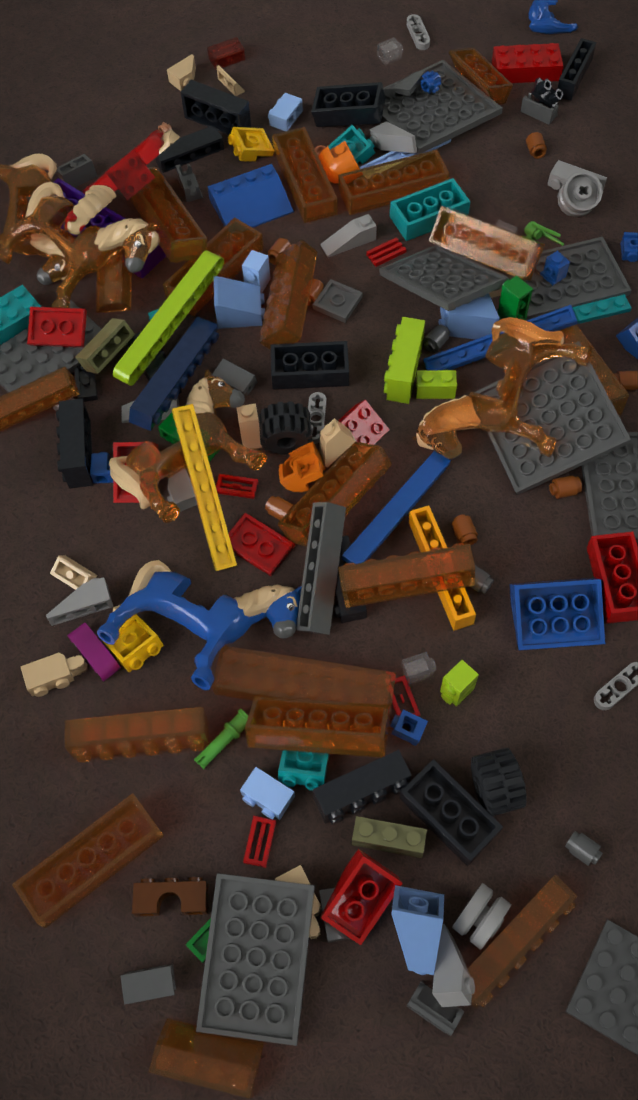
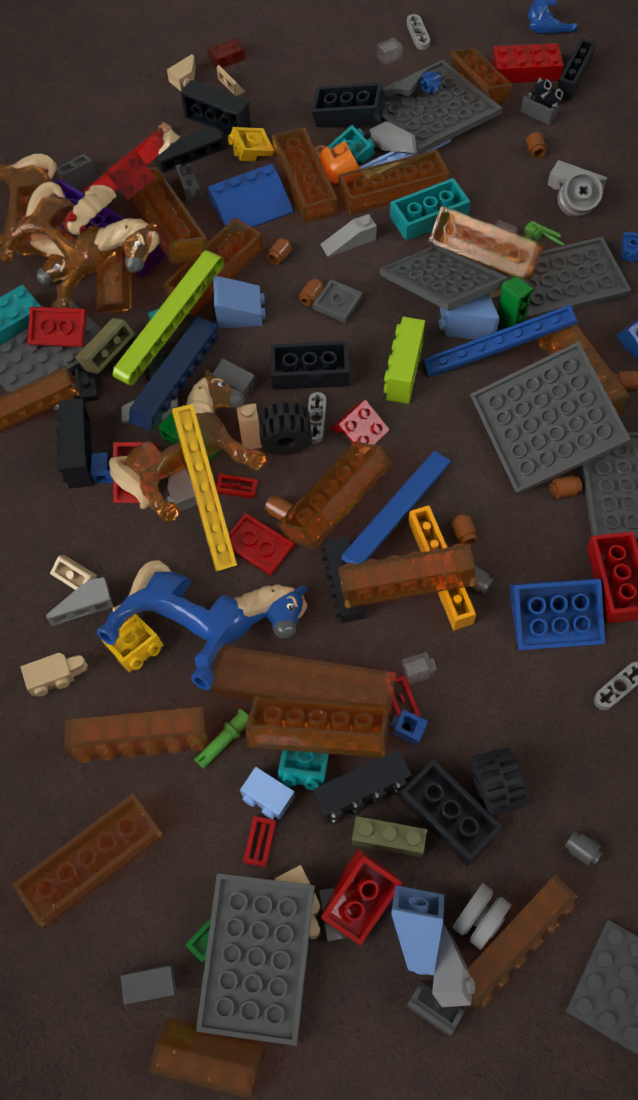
magenta beam [67,622,121,682] -> none
reddish brown arch [132,877,209,917] -> none
light blue brick [242,250,271,293] -> none
clear orange brick [259,240,318,350] -> none
light blue brick [268,93,303,132] -> none
orange brick [279,441,325,492] -> none
dark grey brick [296,502,346,635] -> none
tan slope [319,418,356,468] -> none
red tile [366,237,406,267] -> none
clear orange animal [413,317,592,460] -> none
lime brick [416,370,457,399] -> none
dark grey brick [423,324,450,352] -> none
lime brick [440,660,479,707] -> none
blue brick [540,250,570,286] -> none
teal plate [573,294,632,324] -> none

